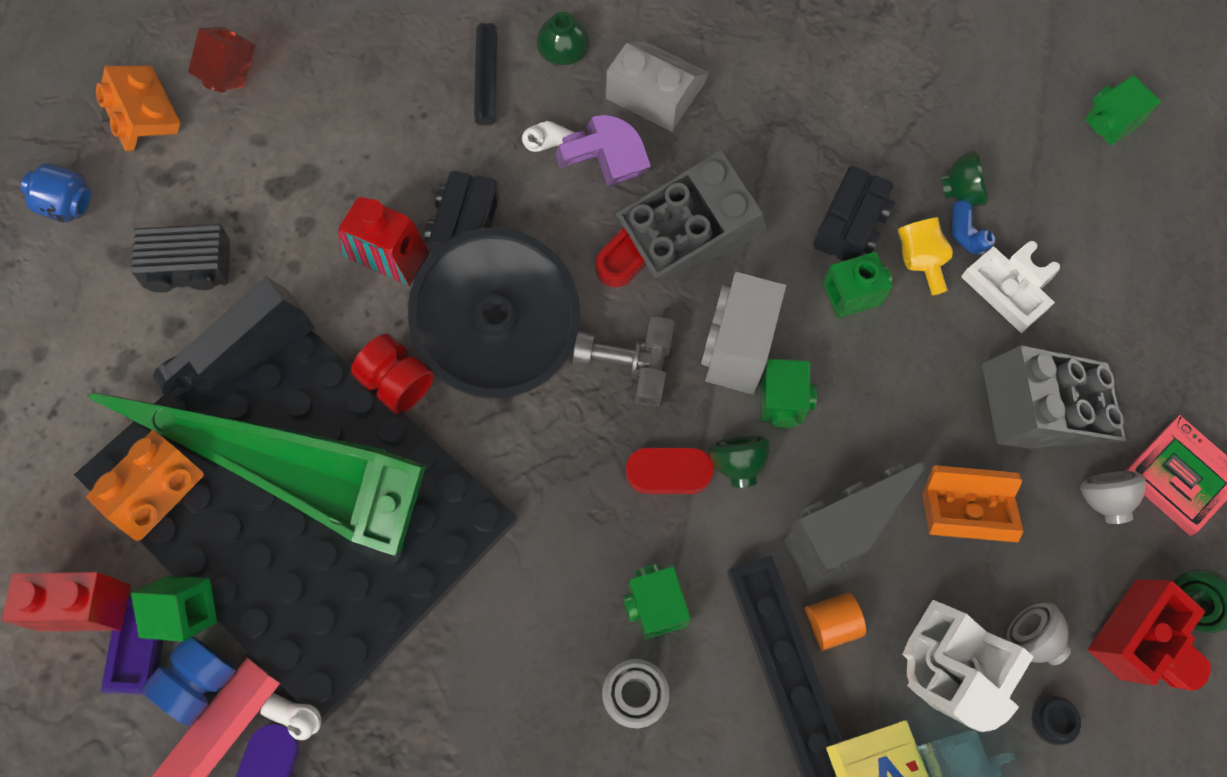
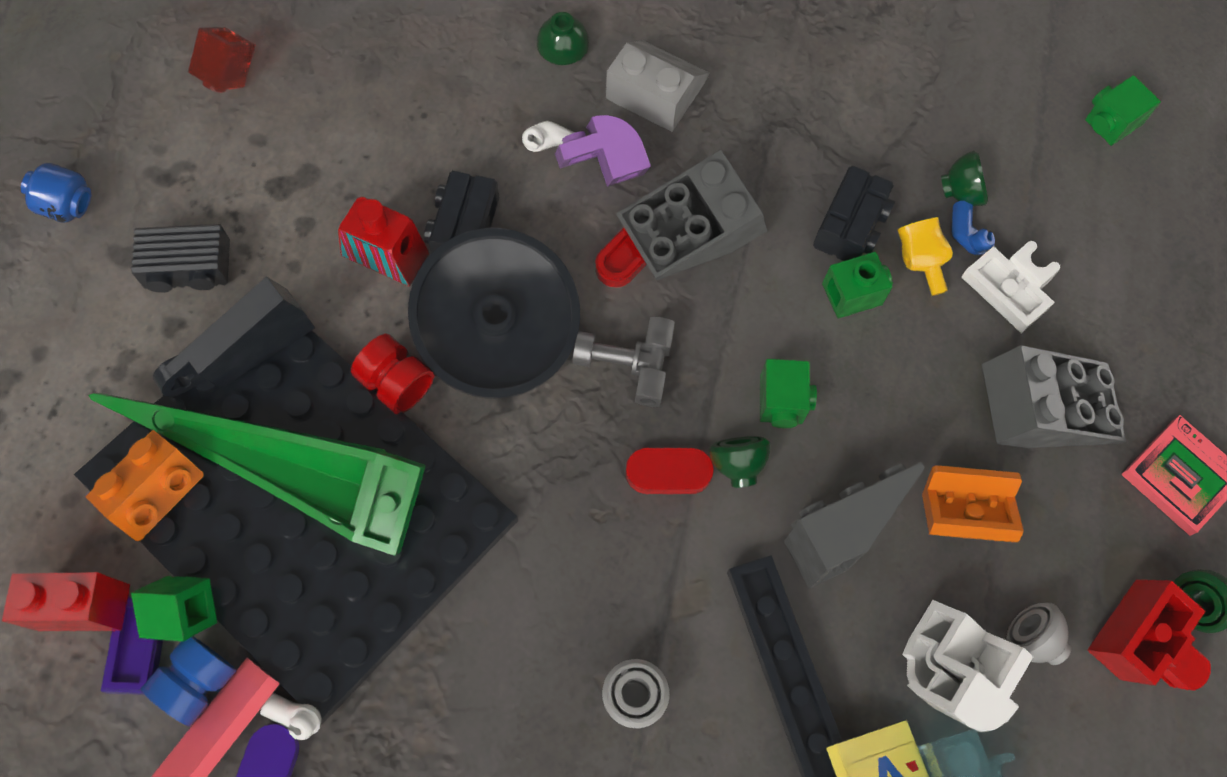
orange bracket [96,65,181,151] -> none
black axle [474,23,497,126] -> none
green brick [622,564,691,641] -> none
light grey brick [701,271,786,395] -> none
orange brick [803,592,866,652] -> none
black plate [1032,696,1081,745] -> none
light grey brick [1080,471,1146,524] -> none

